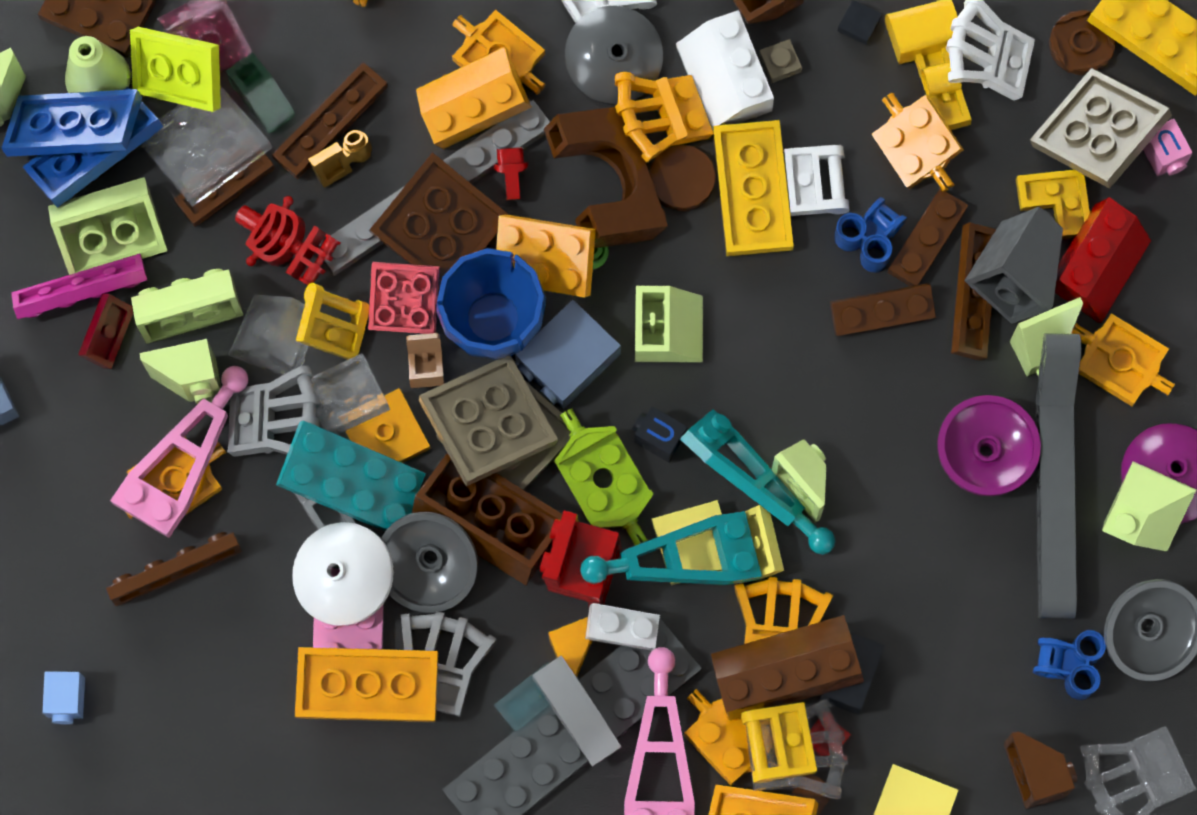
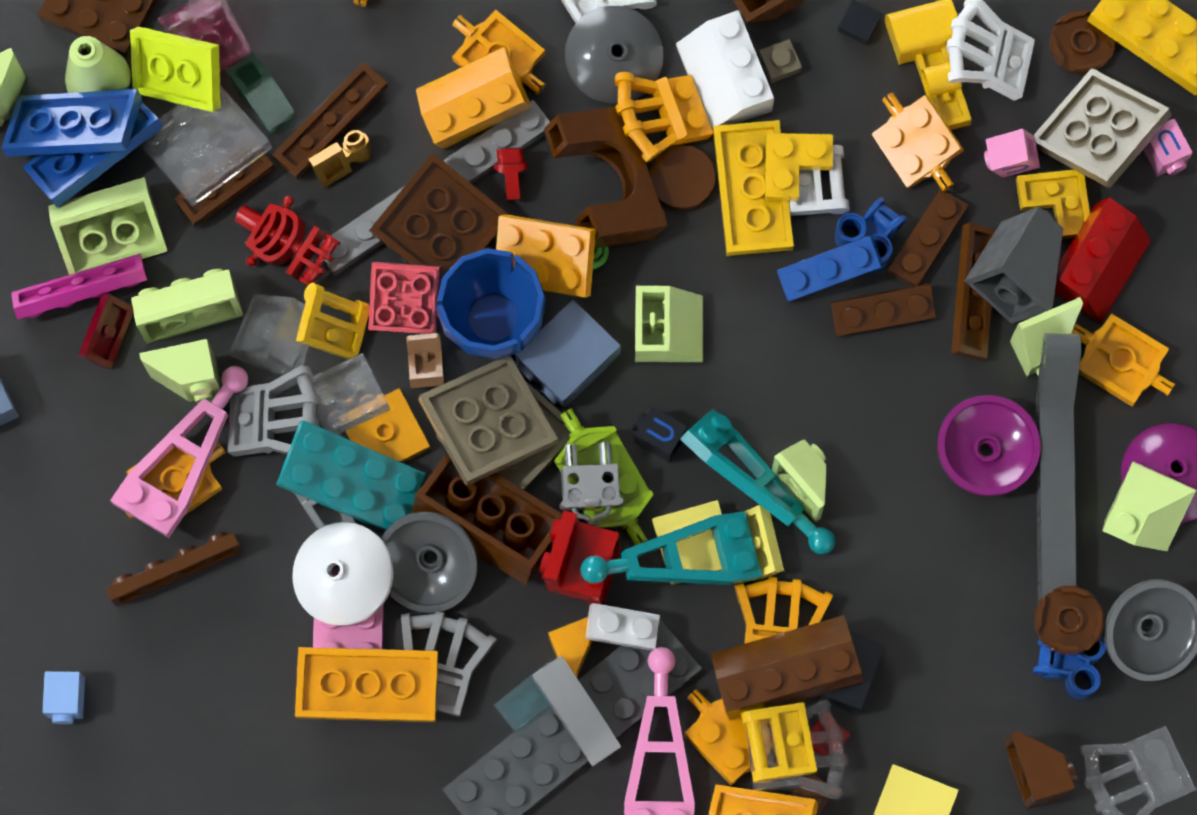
none -> light grey piece [560,442,623,525]
none -> yellow plate [765,133,833,201]
none -> blue plate [776,235,884,302]
none -> bright pink brick [984,129,1040,178]
none -> reddish brown tile [1034,586,1104,655]

